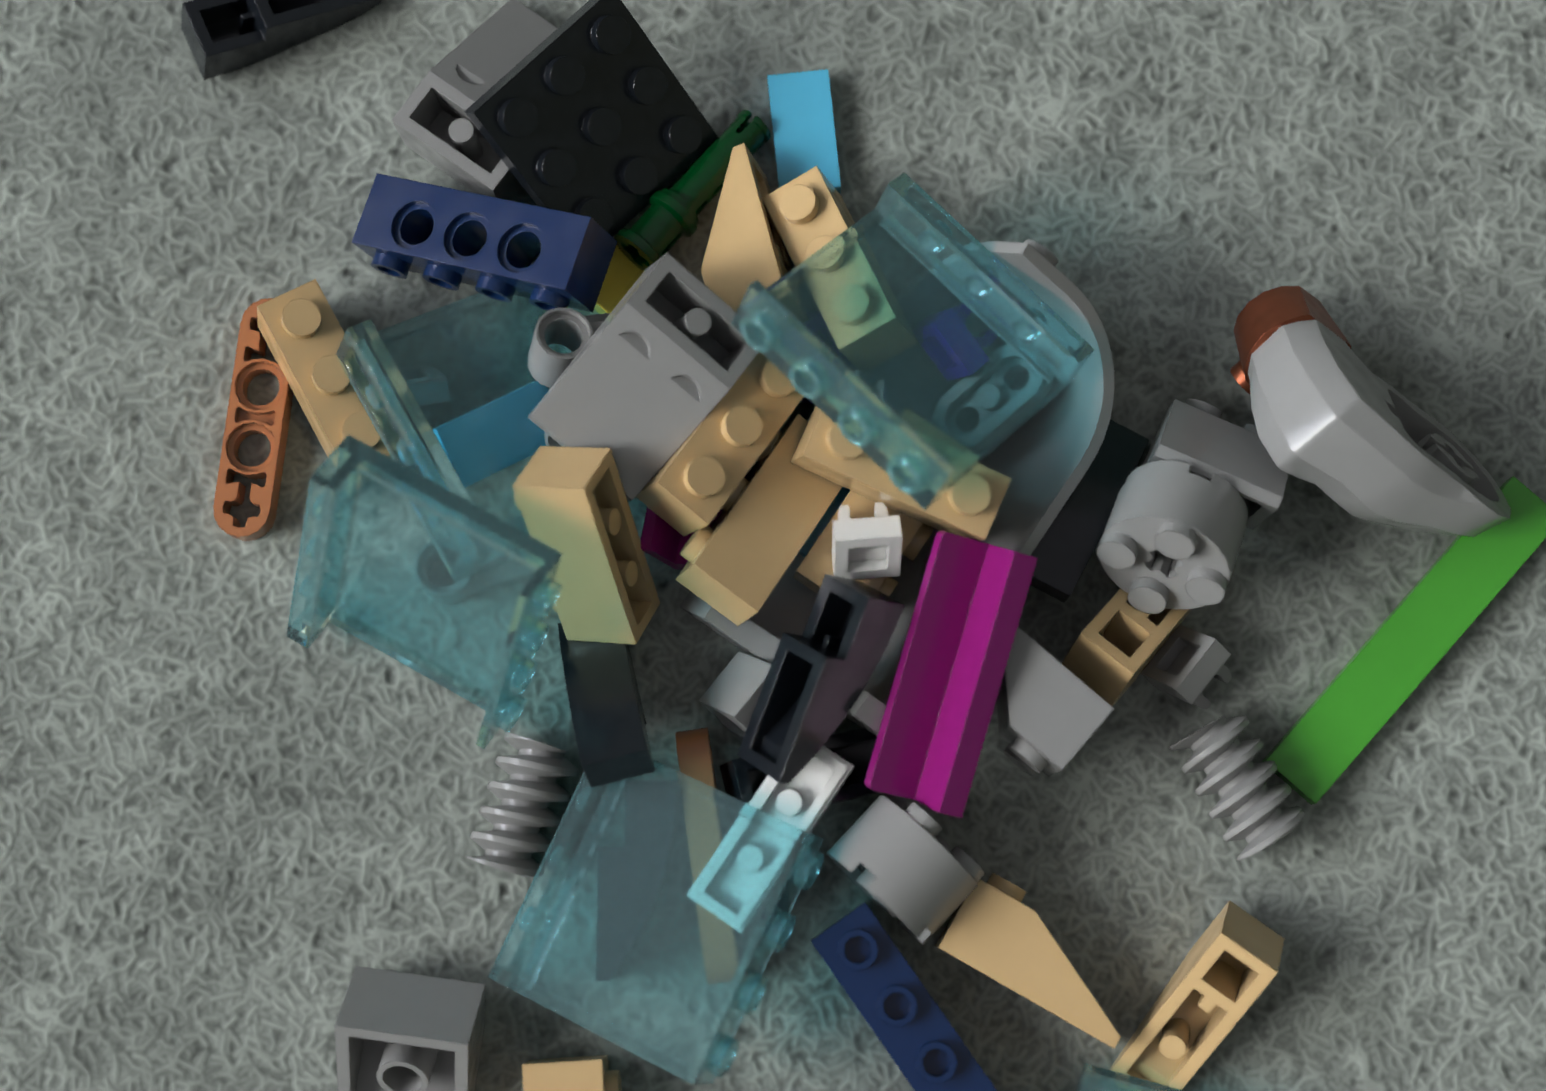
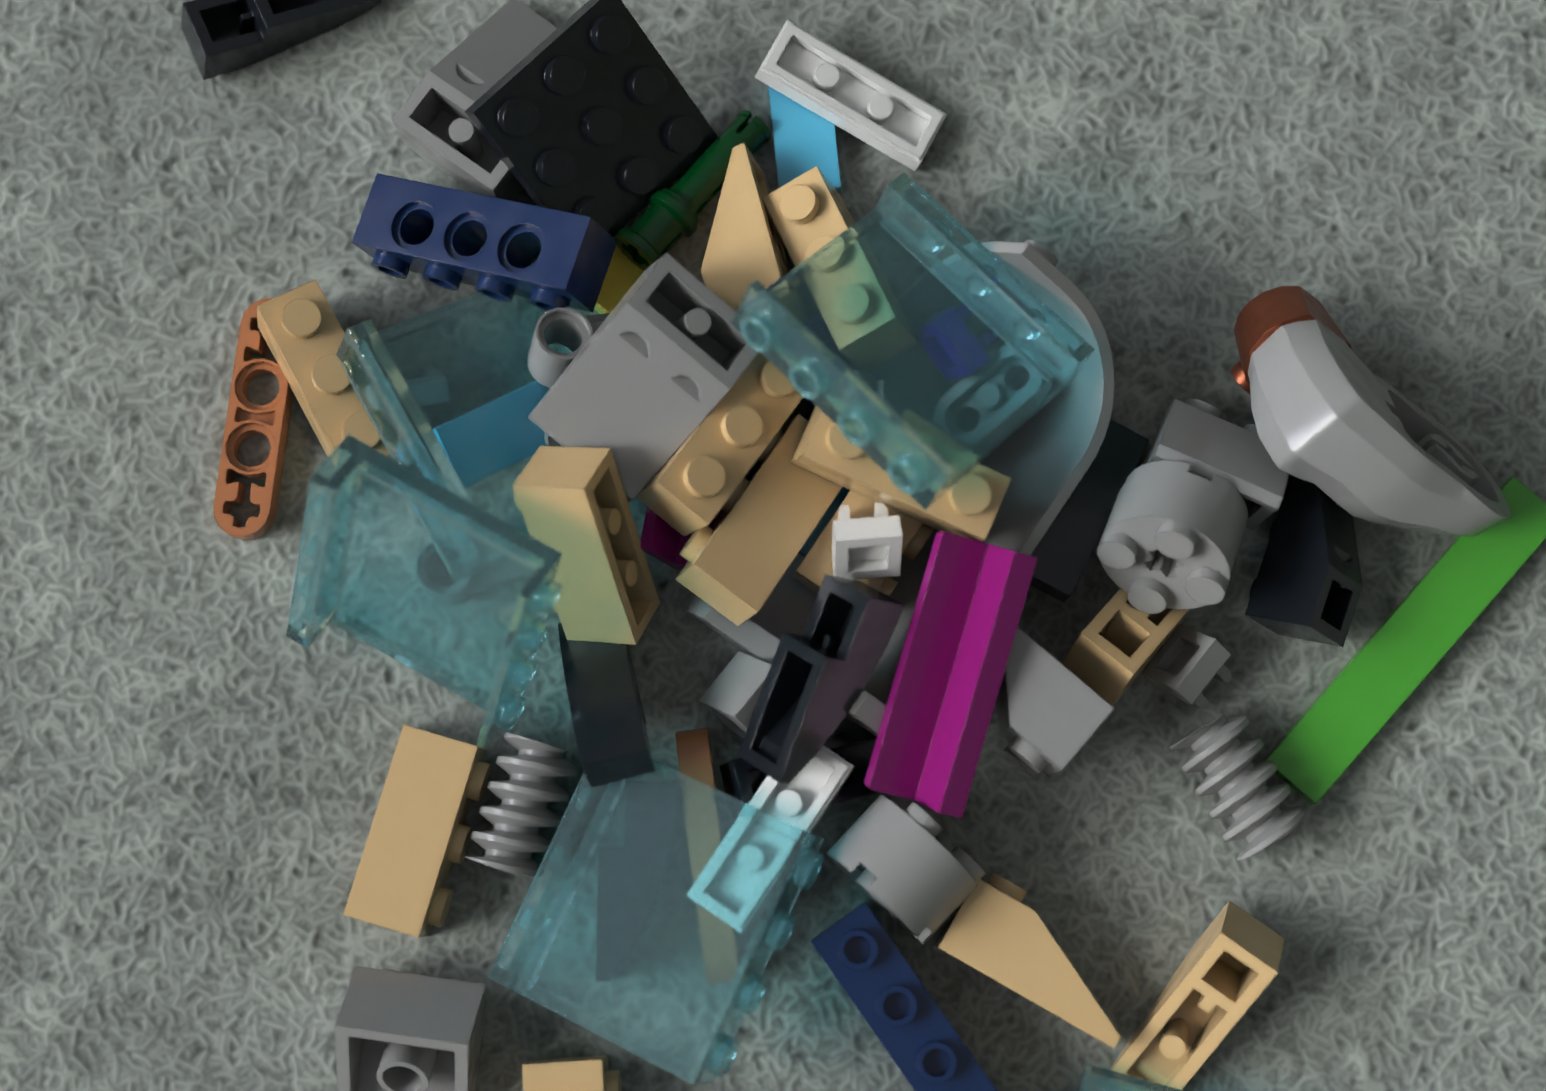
none -> tan brick [343,724,492,938]
none -> white tile [754,20,947,171]
none -> black slope [1245,474,1363,647]

